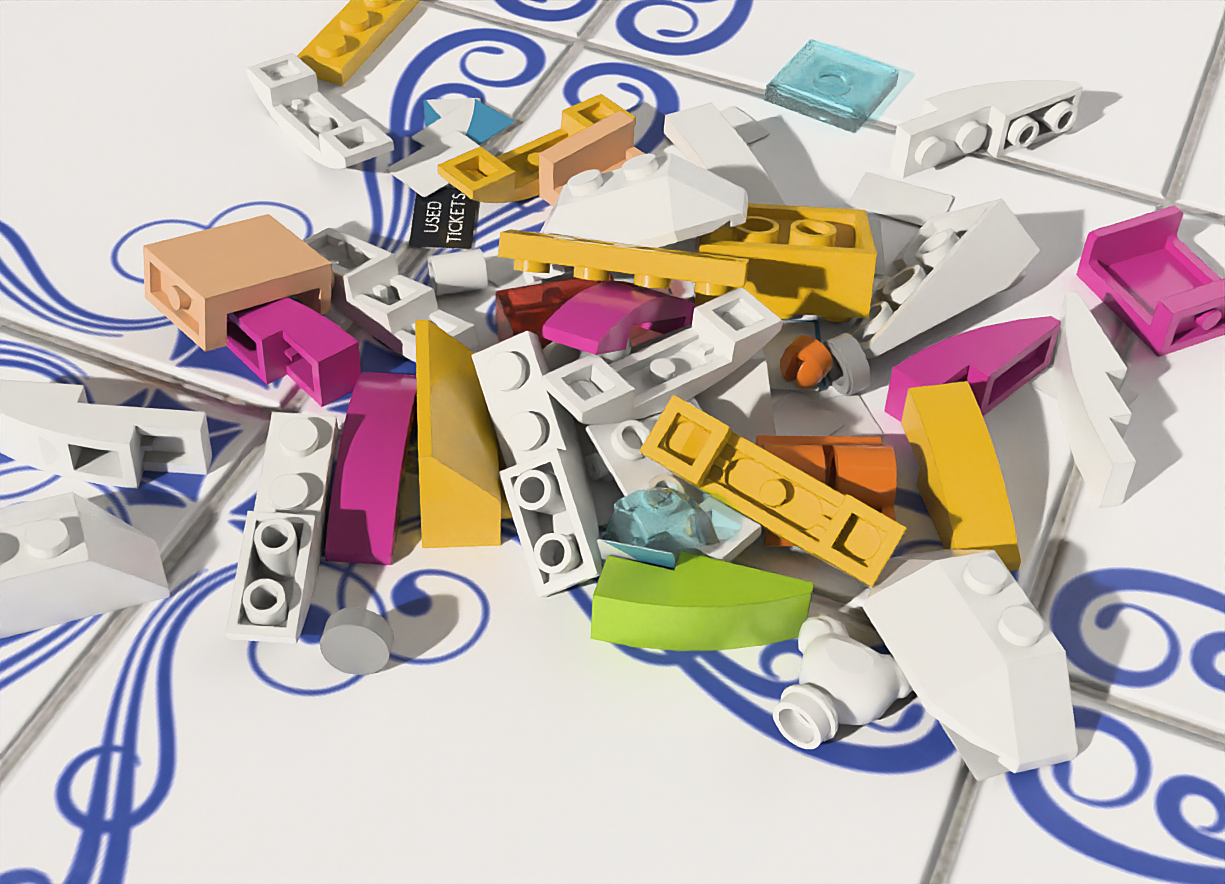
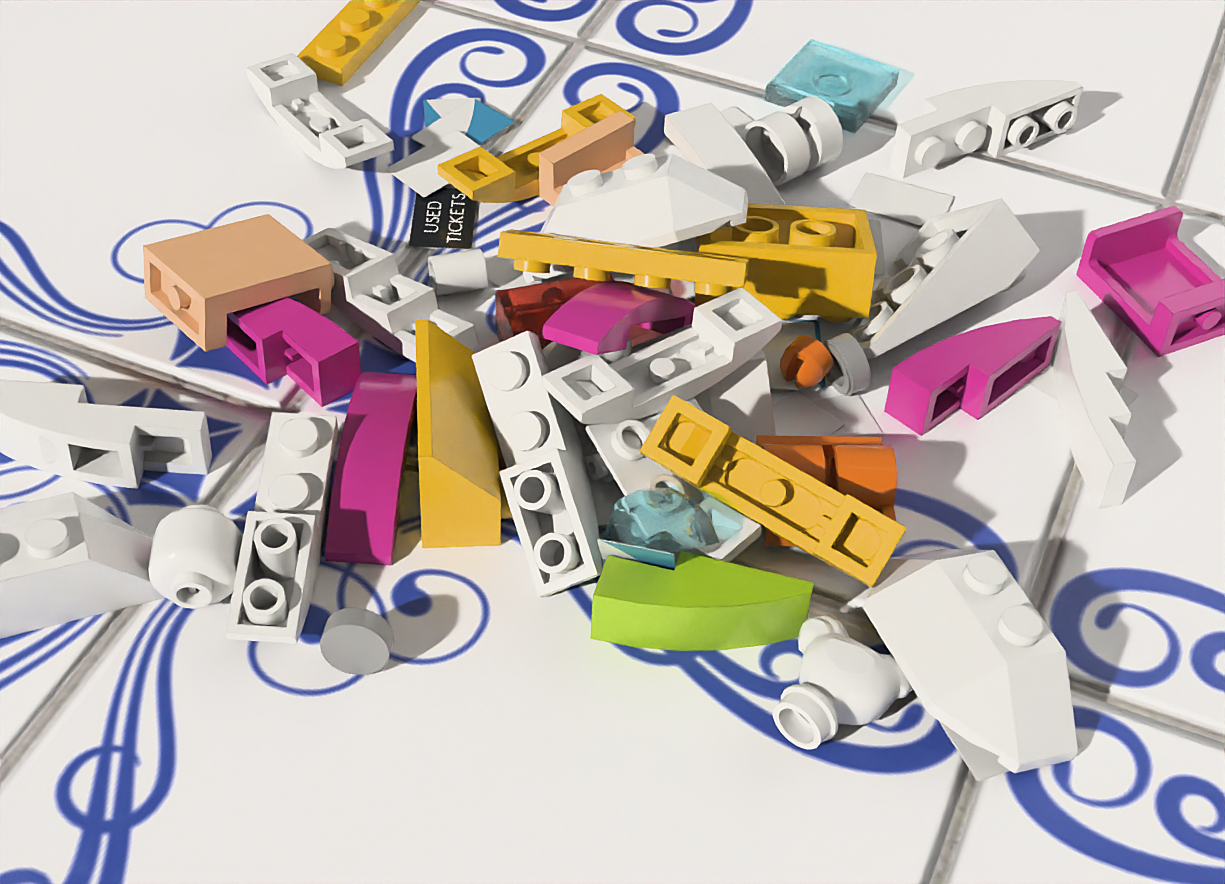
yellow slope [901,381,1021,571] -> none
none -> white head [148,505,242,609]
none -> white wheel [742,96,843,186]

